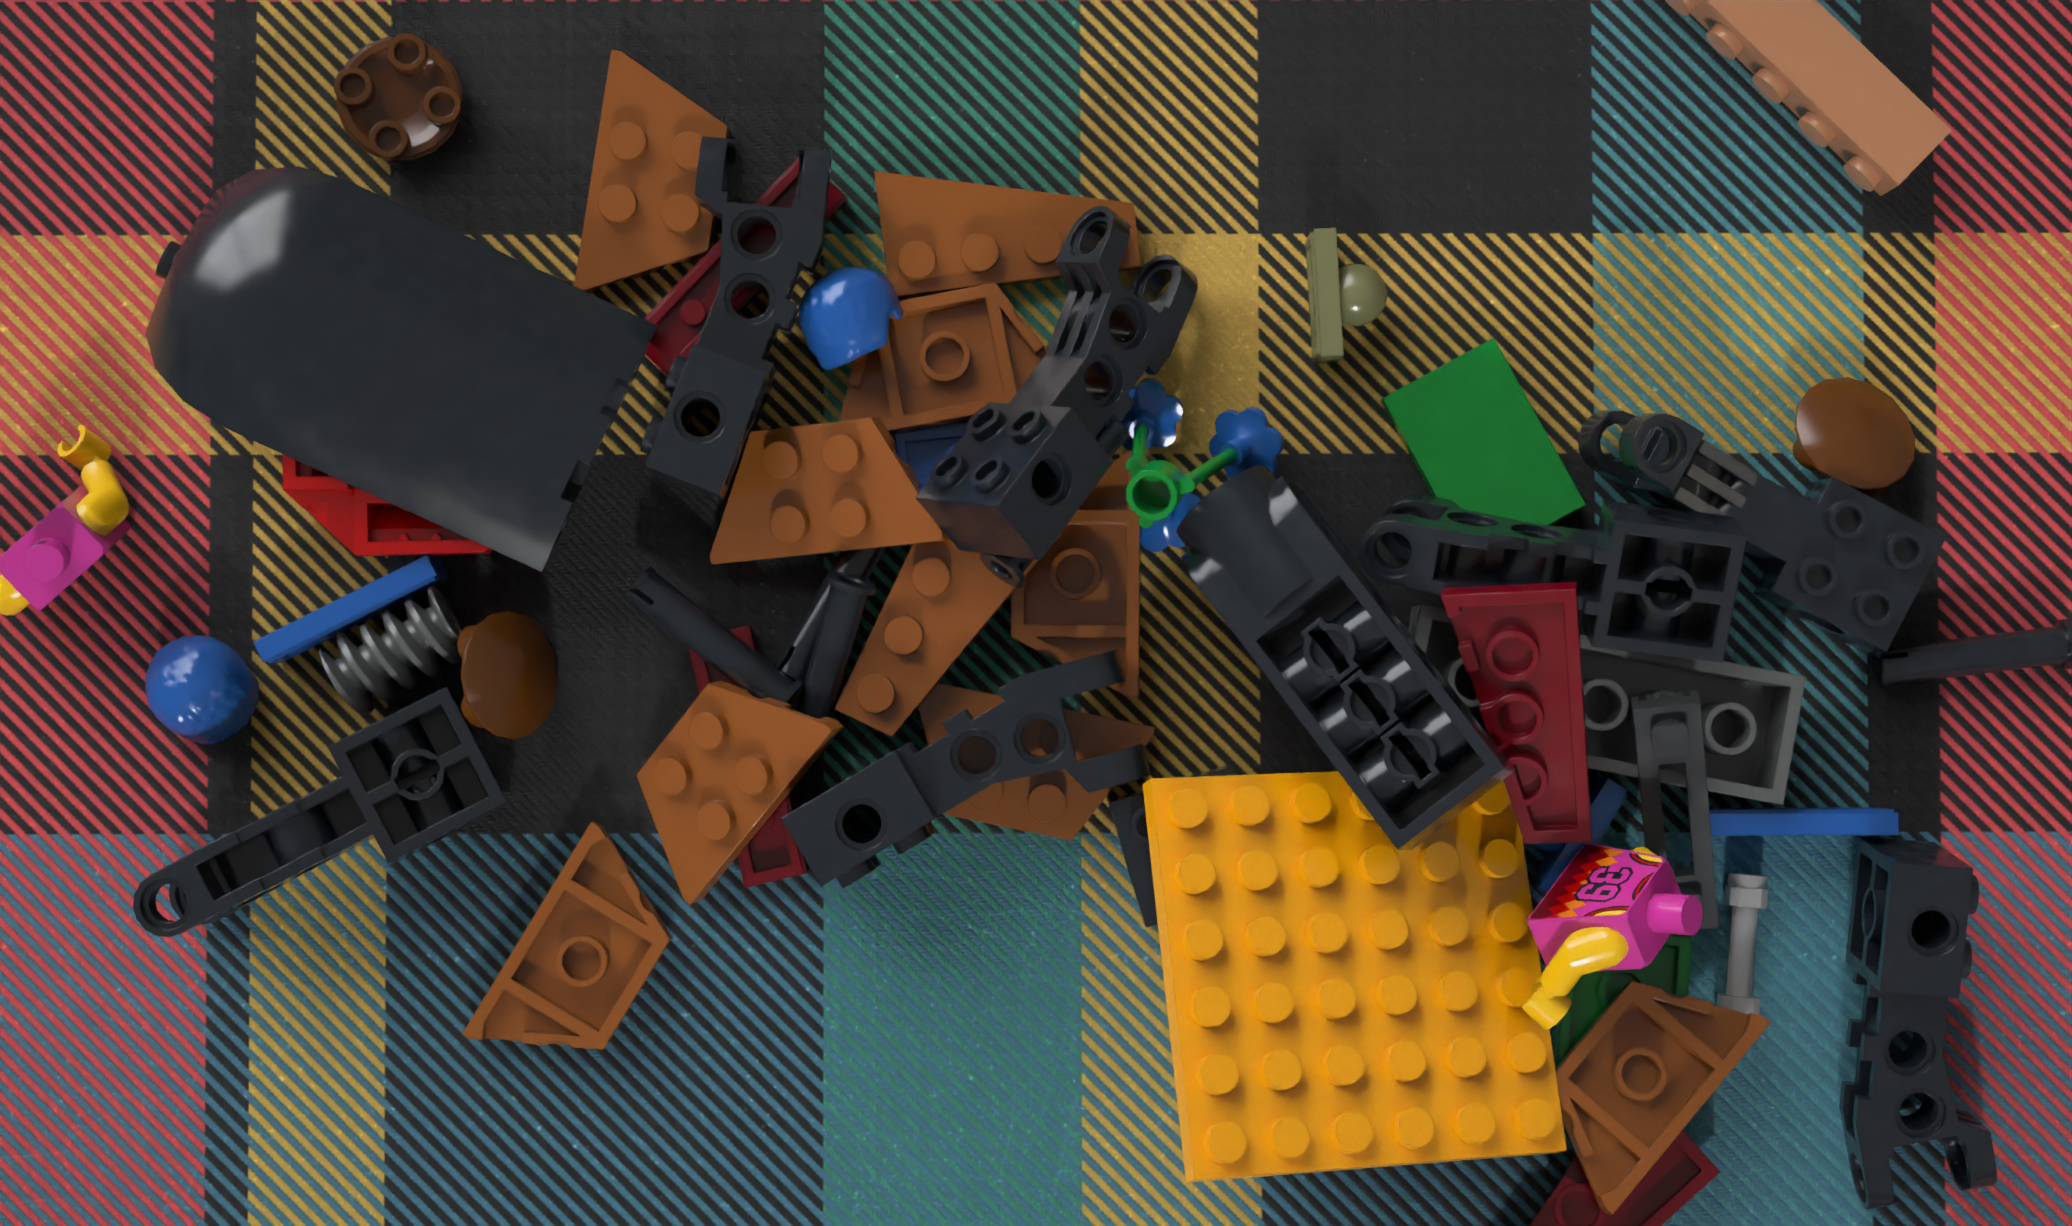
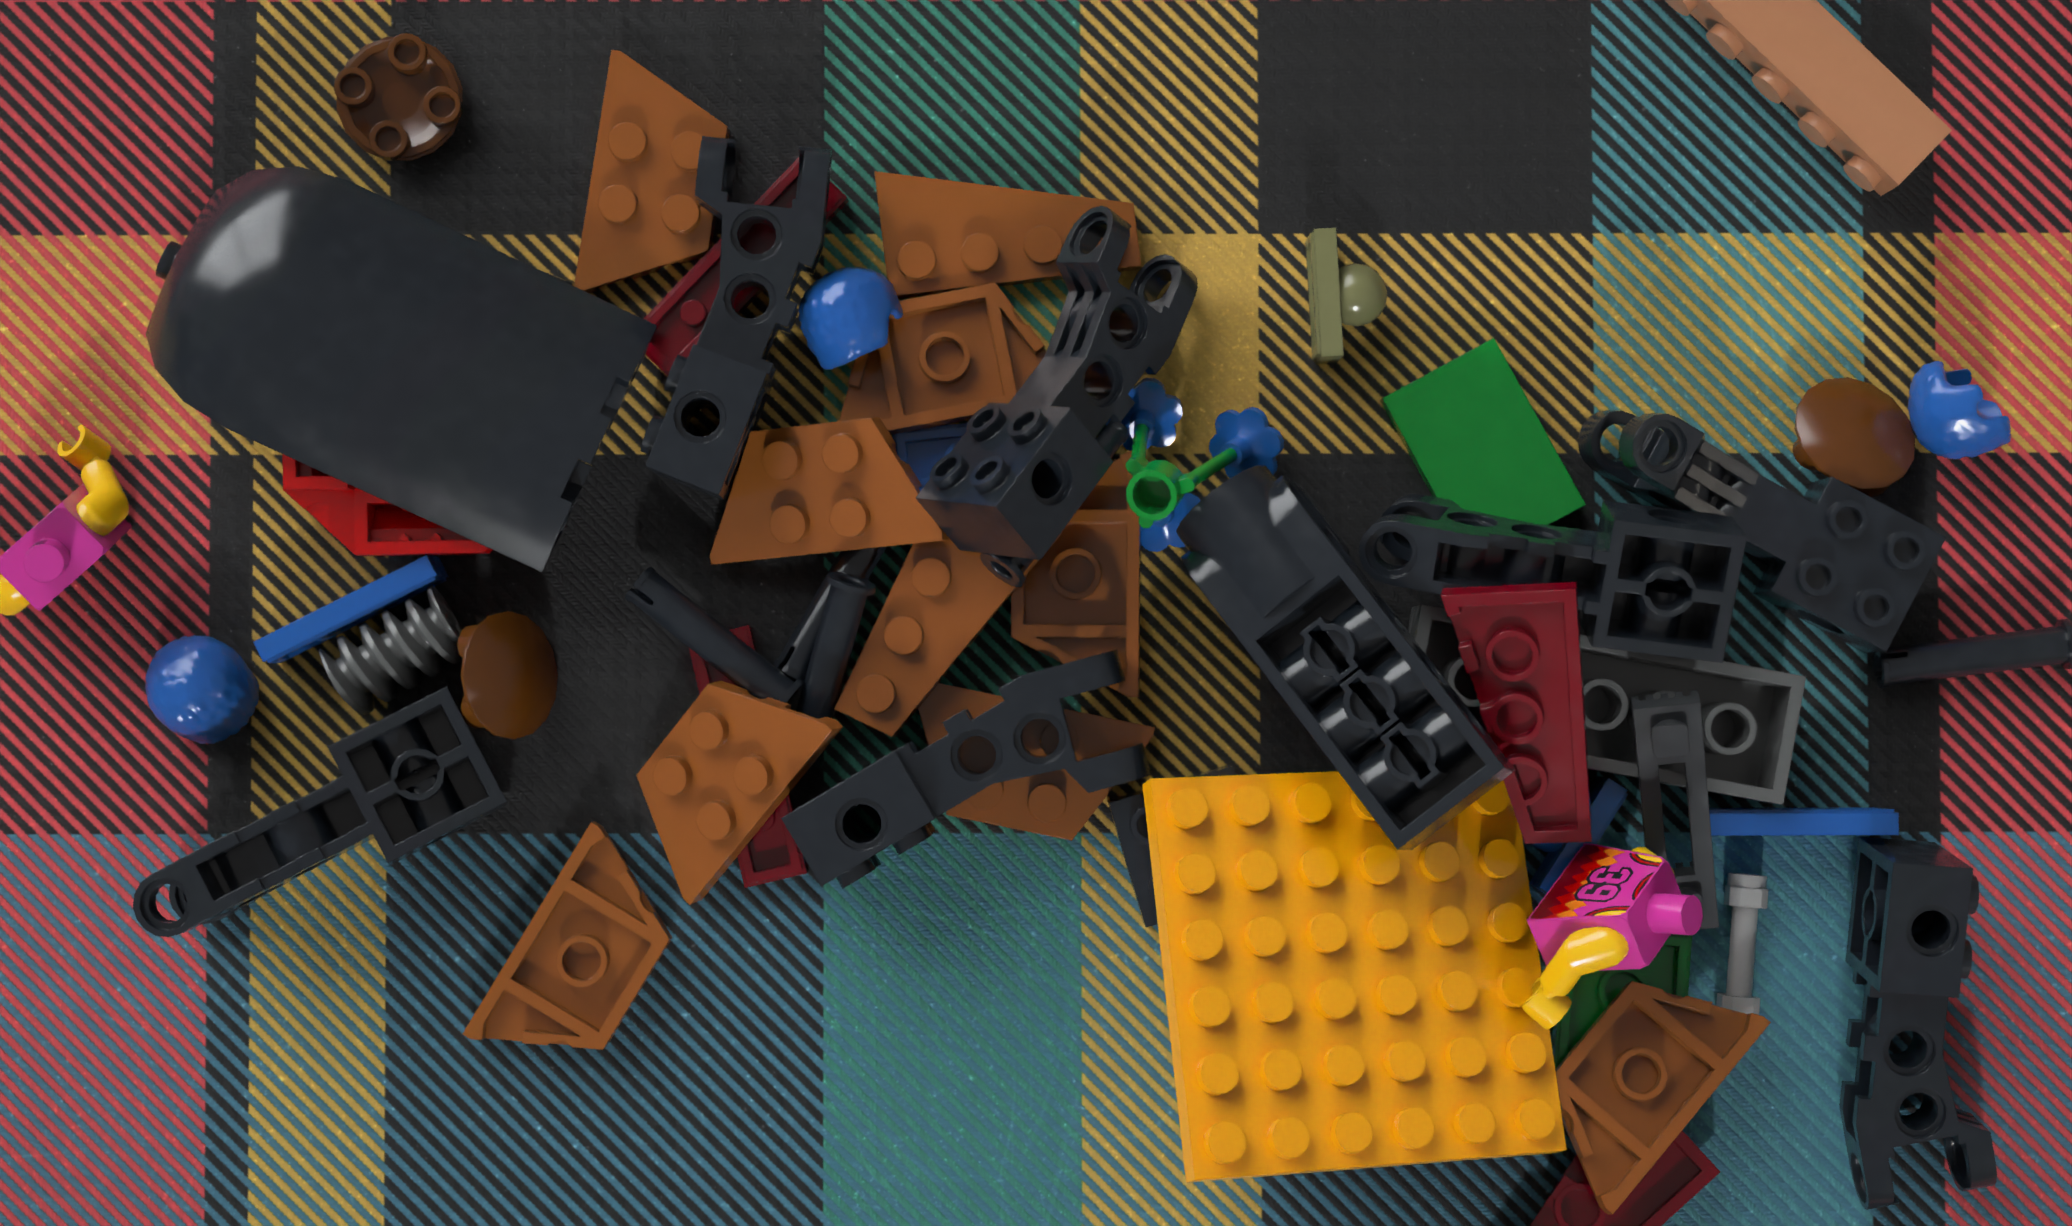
none -> blue hair [1908,361,2011,459]

